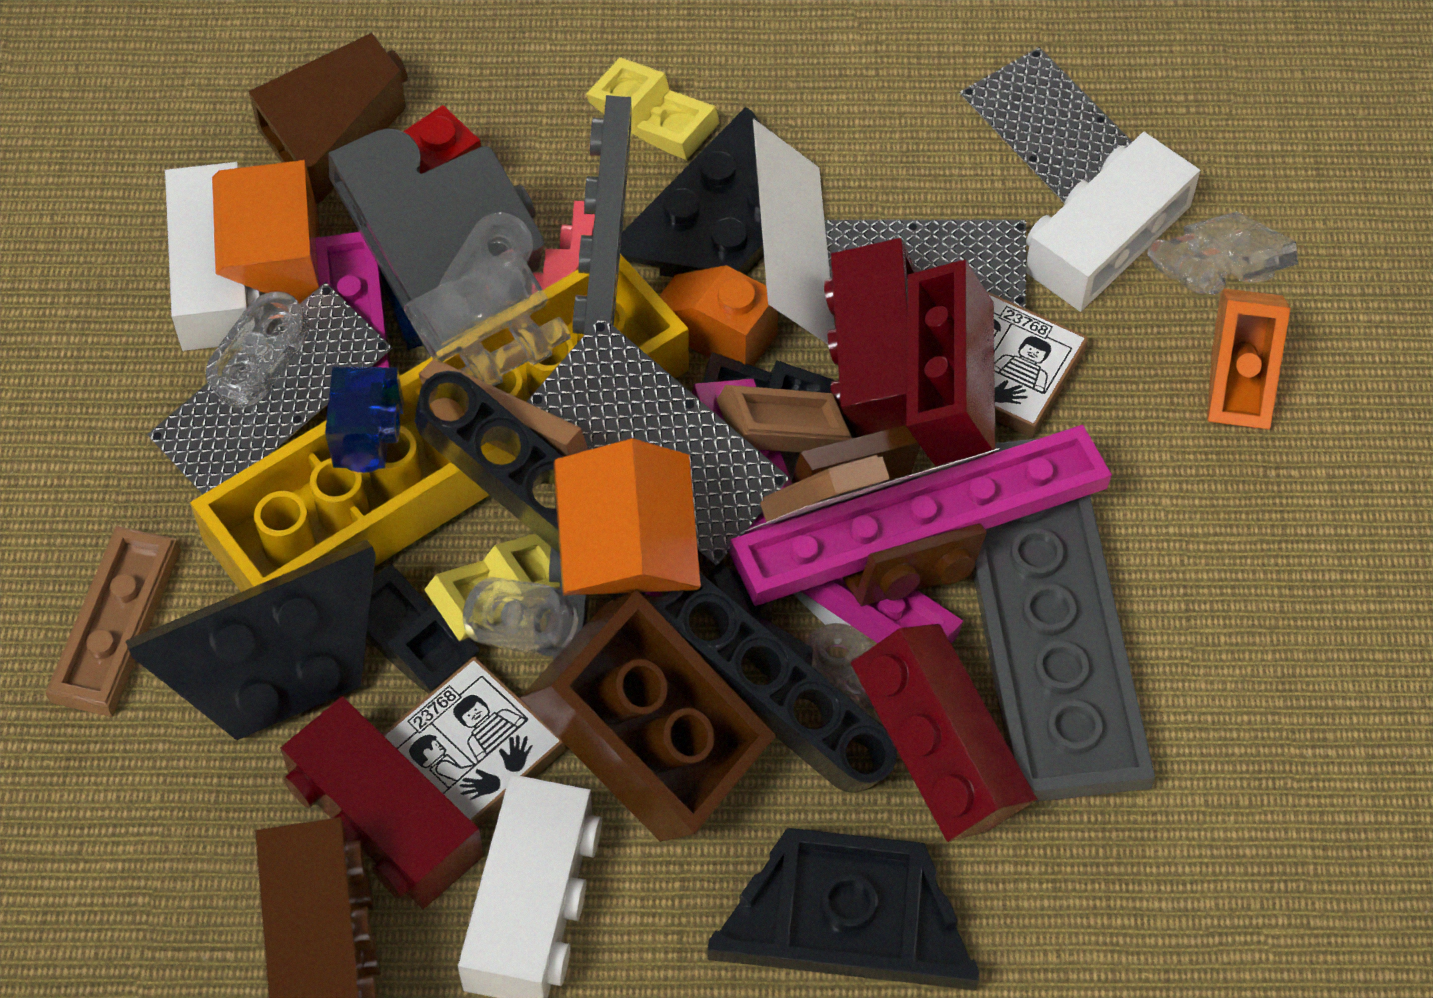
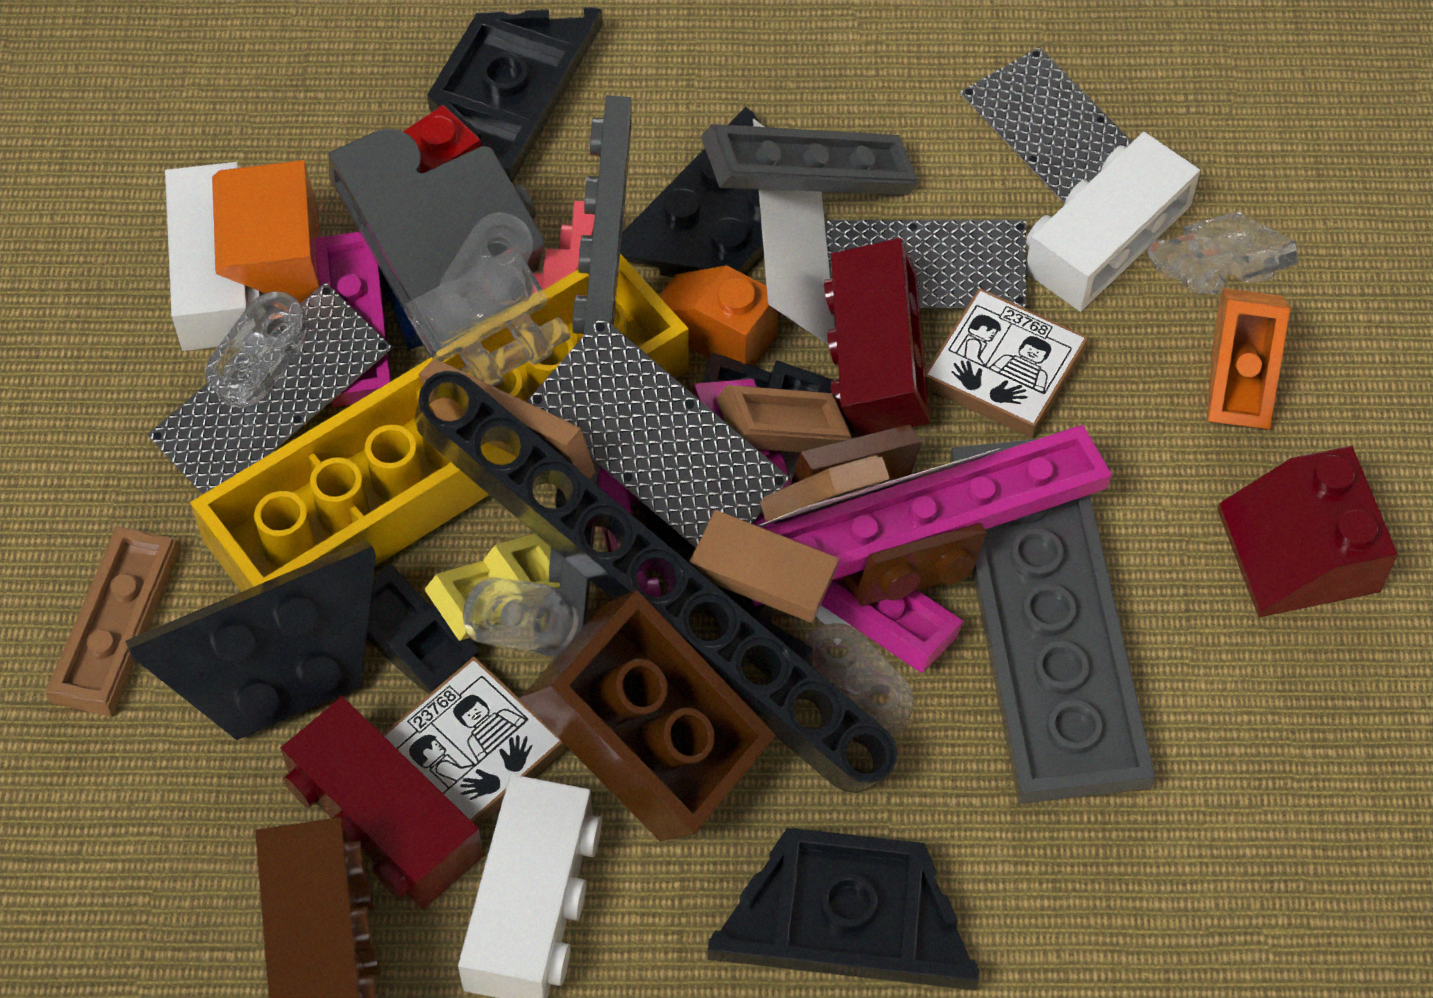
reddish brown slope [248,33,408,204] -> none
clear blue brick [325,367,404,473] -> none
orange slope [553,438,701,596] -> none
light yellow slope [586,57,720,160] -> none
dark red brick [850,624,1037,842] -> none
dark red brick [906,259,995,467] -> none
none -> black wing [427,7,603,183]
none -> medium nougat tile [689,510,839,623]
none -> dark grey tile [701,124,919,195]
none -> dark red slope [1217,446,1398,618]

